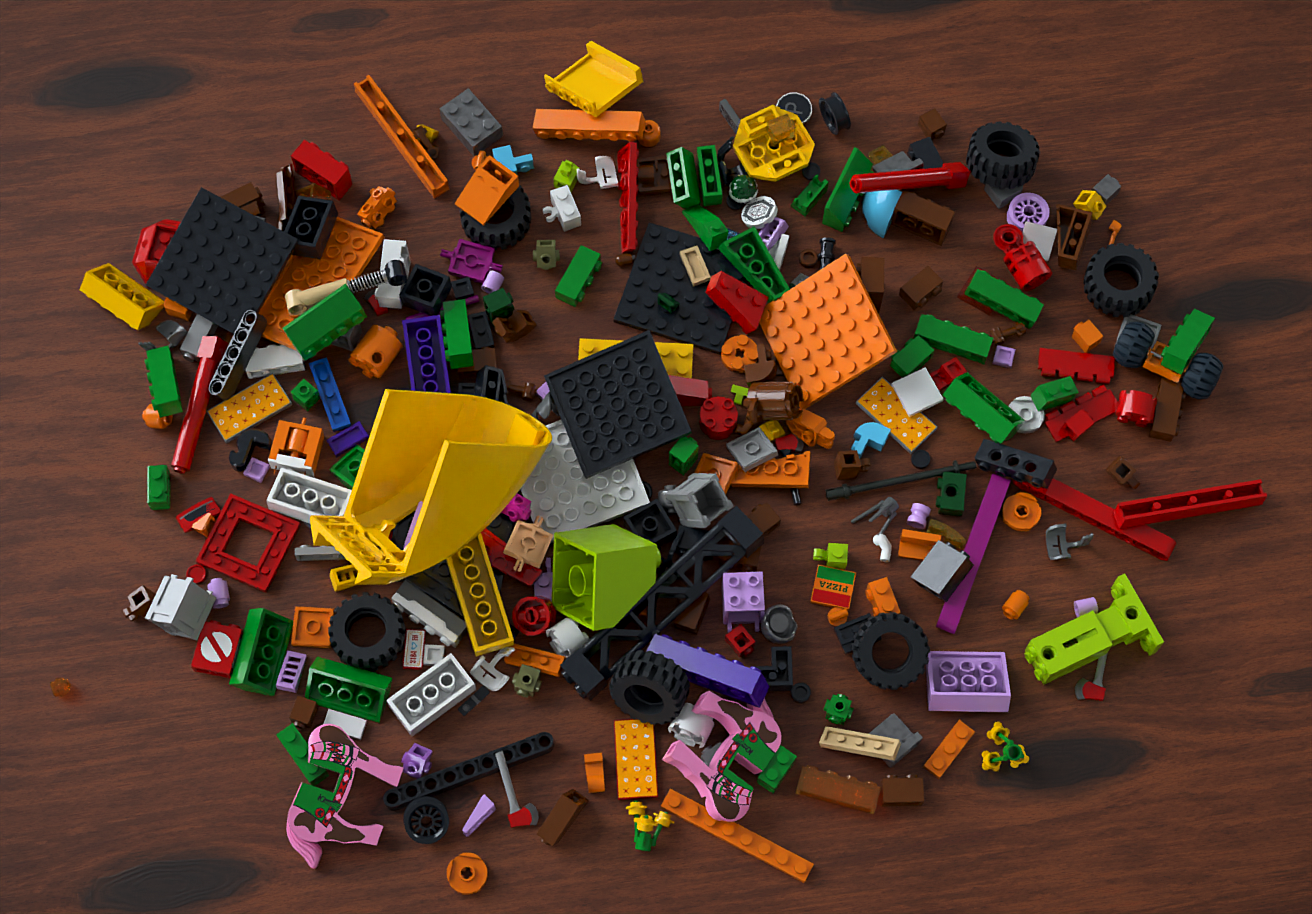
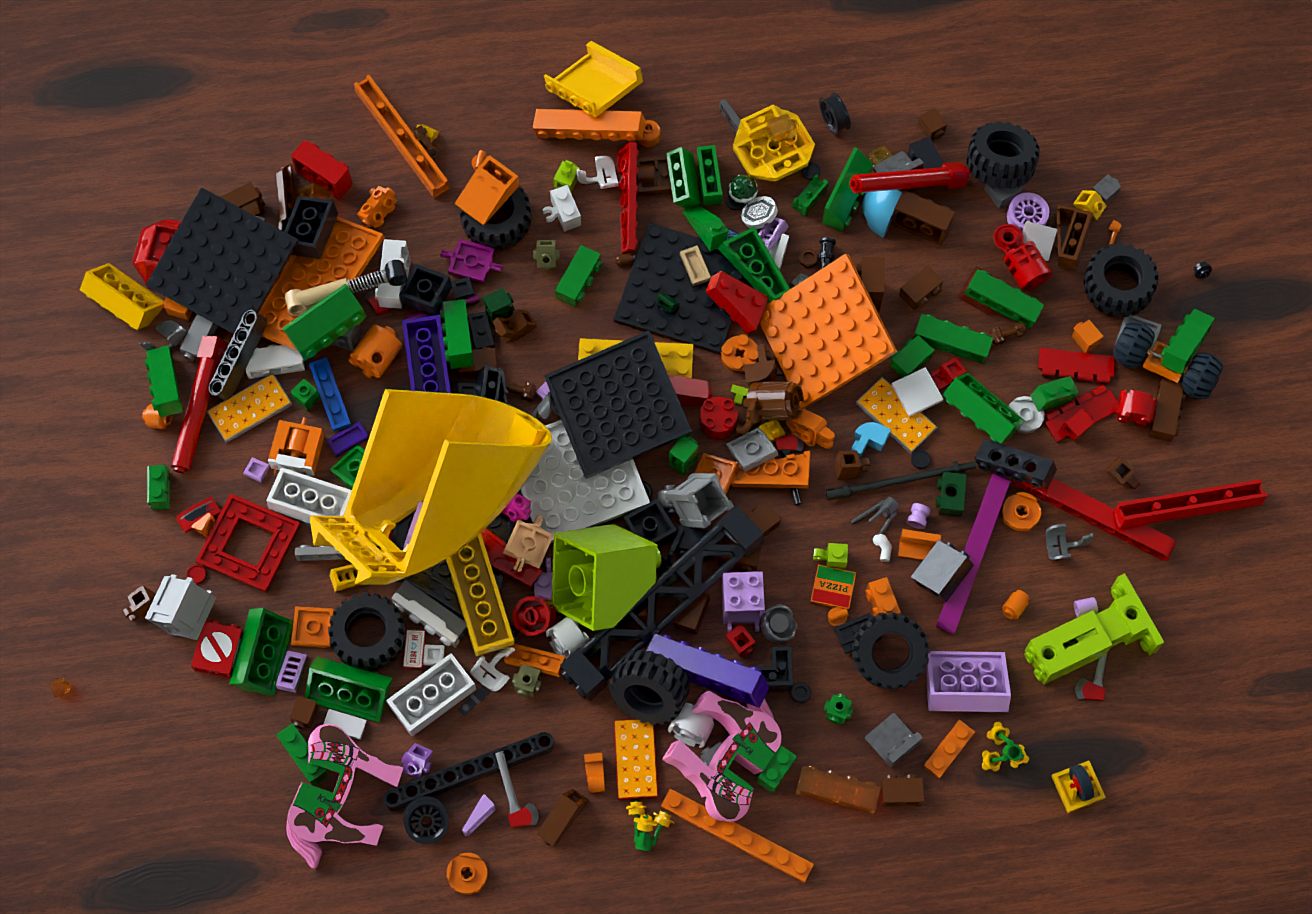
lavender brick [207,578,230,608] -> none
black animal [229,429,273,472] -> none
flat silver brick [439,88,503,157] -> none
lavender gear [481,271,504,294] -> none
medium azure brick [492,145,534,175] -> none
black helmet [717,136,749,186] -> none
black tile [776,93,812,124] -> none
tan plate [819,726,901,761] -> none
clear yellow slope [927,519,966,549] -> none
lavender tile [992,345,1016,369] -> none
none -> yellow plate [1051,761,1106,813]
none -> black plate [1194,262,1212,279]

